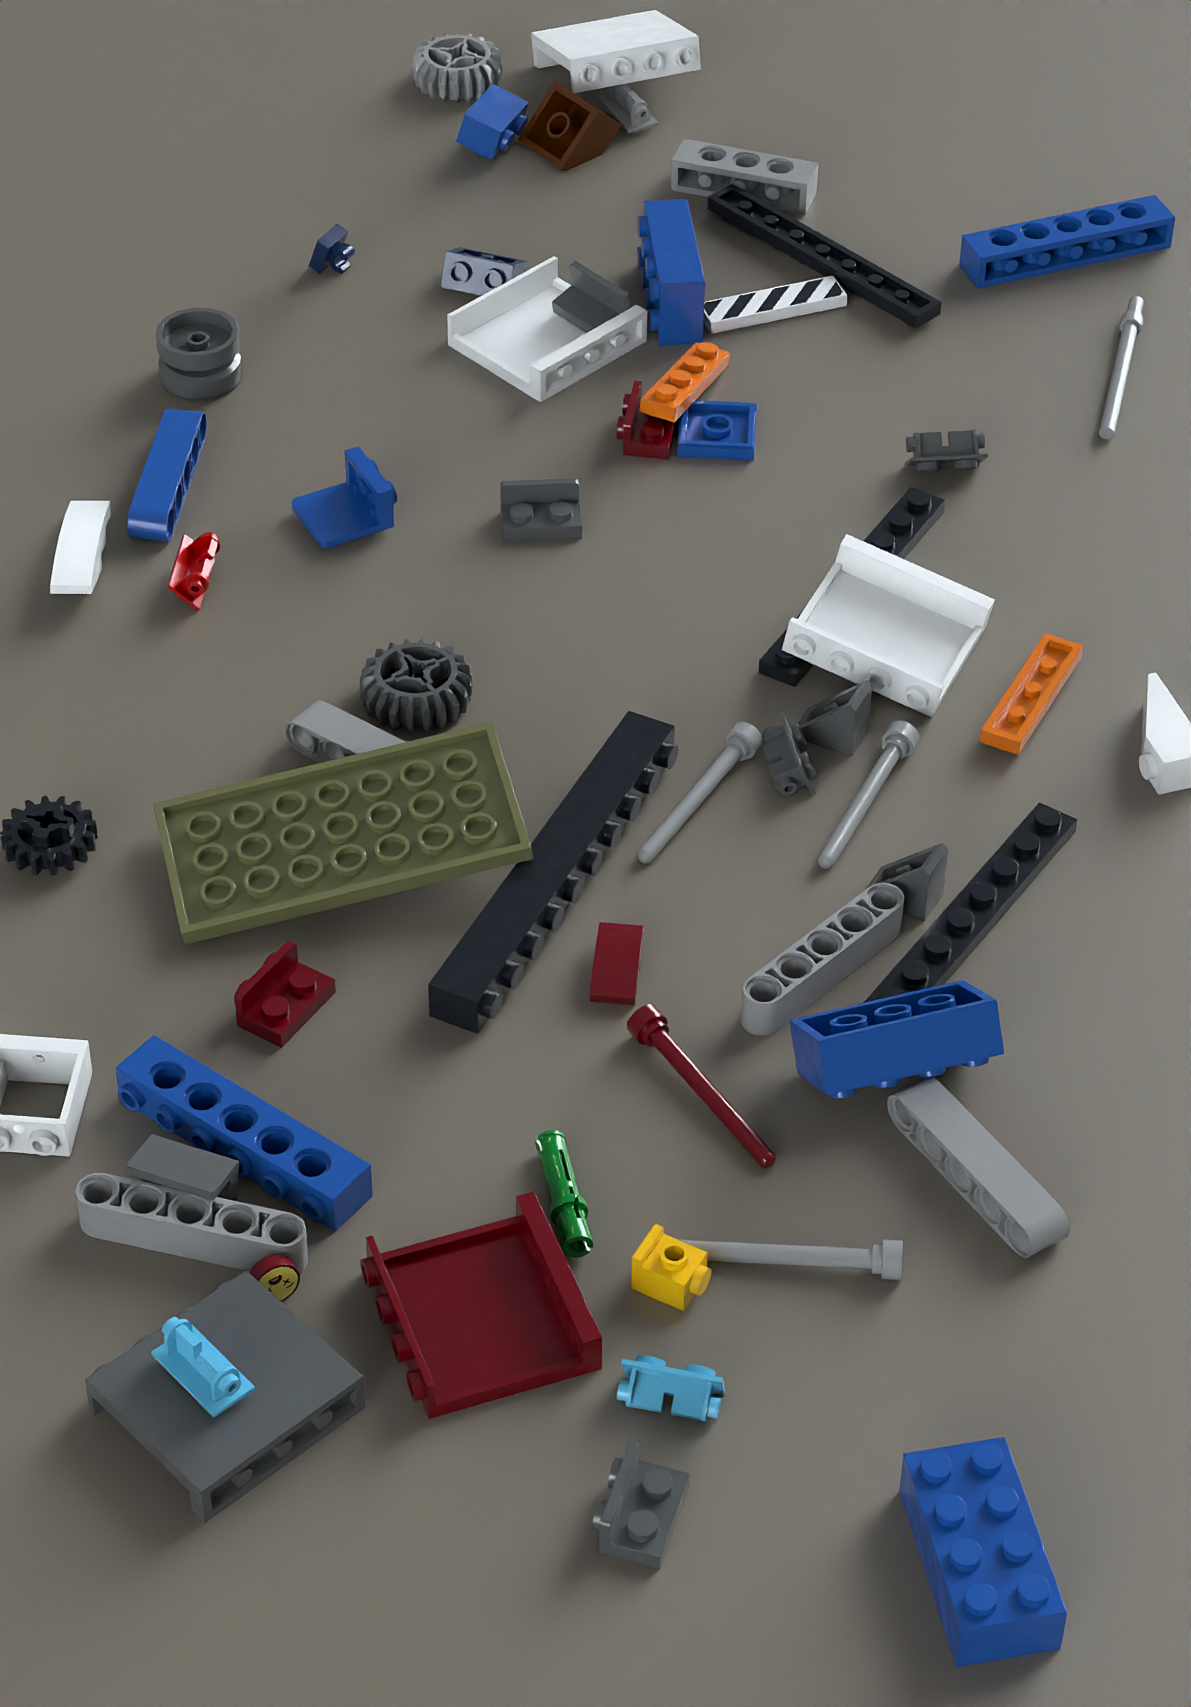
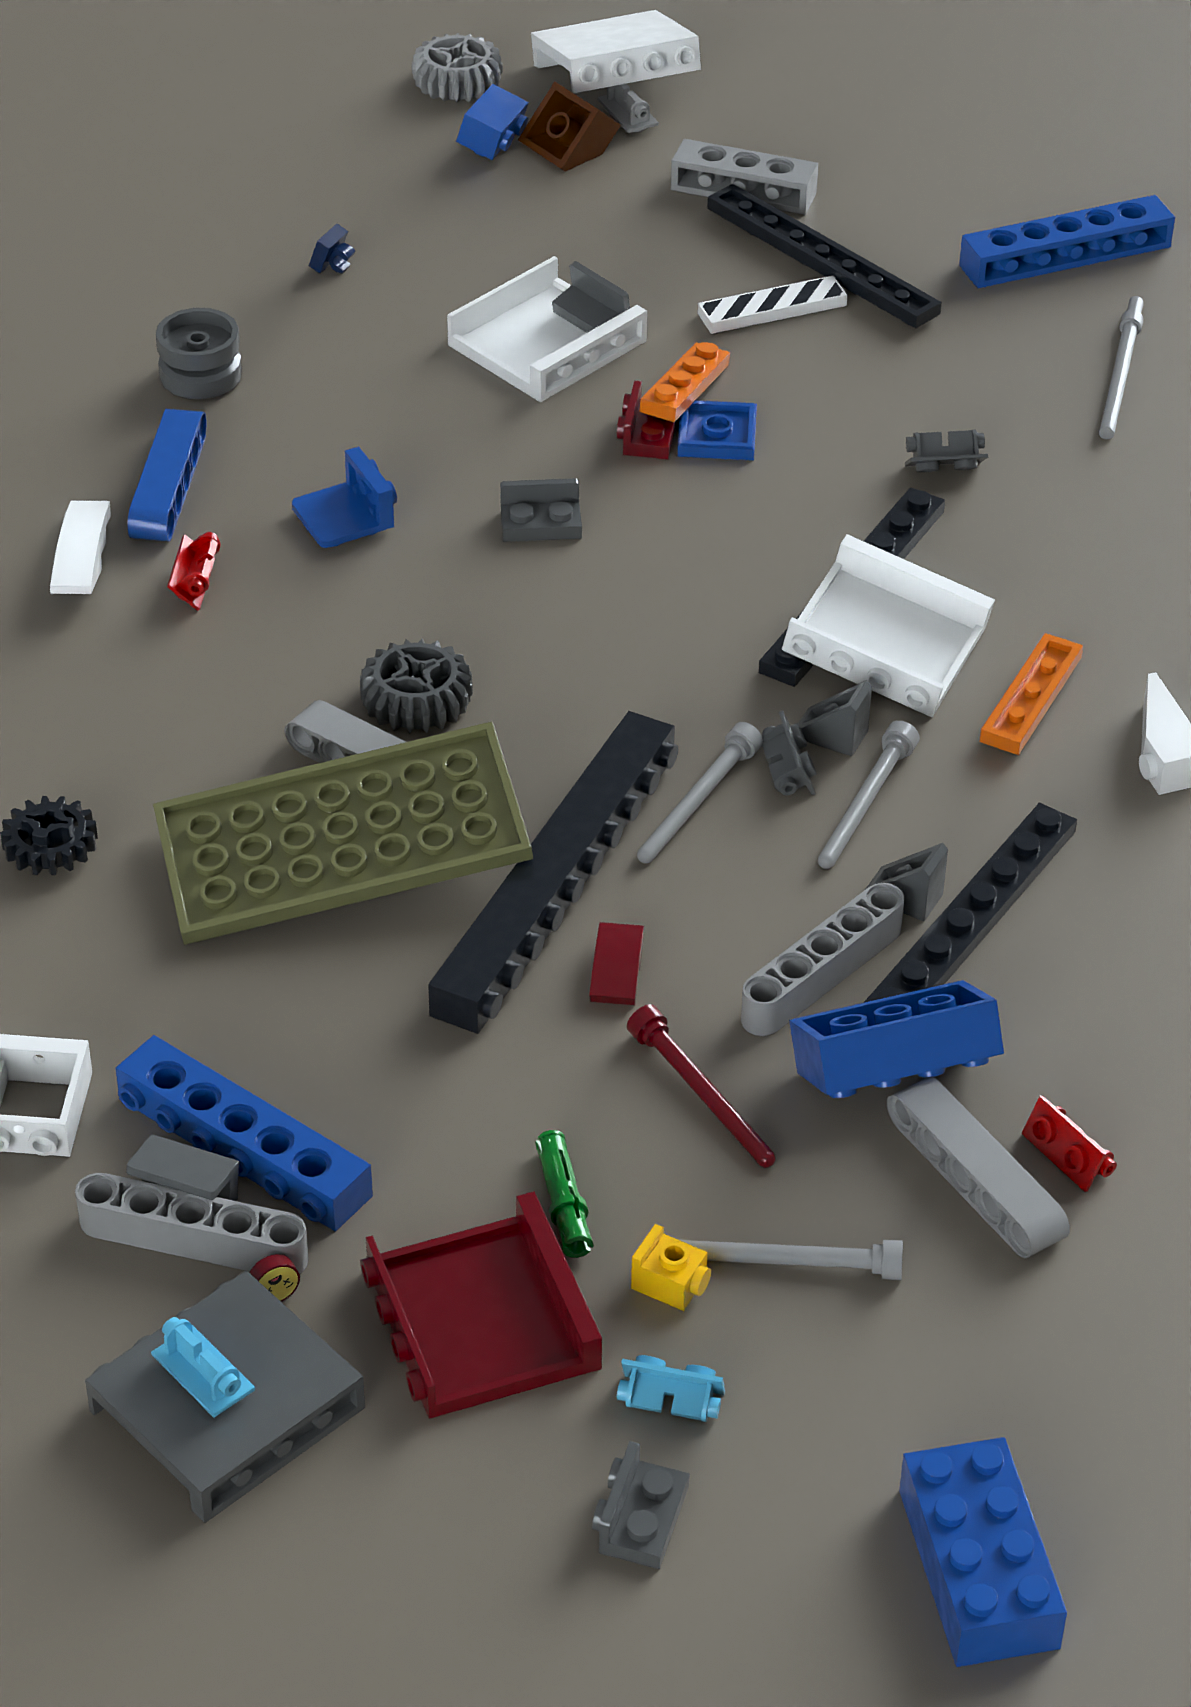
dark red bracket [234,941,336,1048] -> none
bracket [441,247,527,296] -> none
blue brick [637,199,705,346] -> none
none -> red hinge [1021,1095,1117,1192]

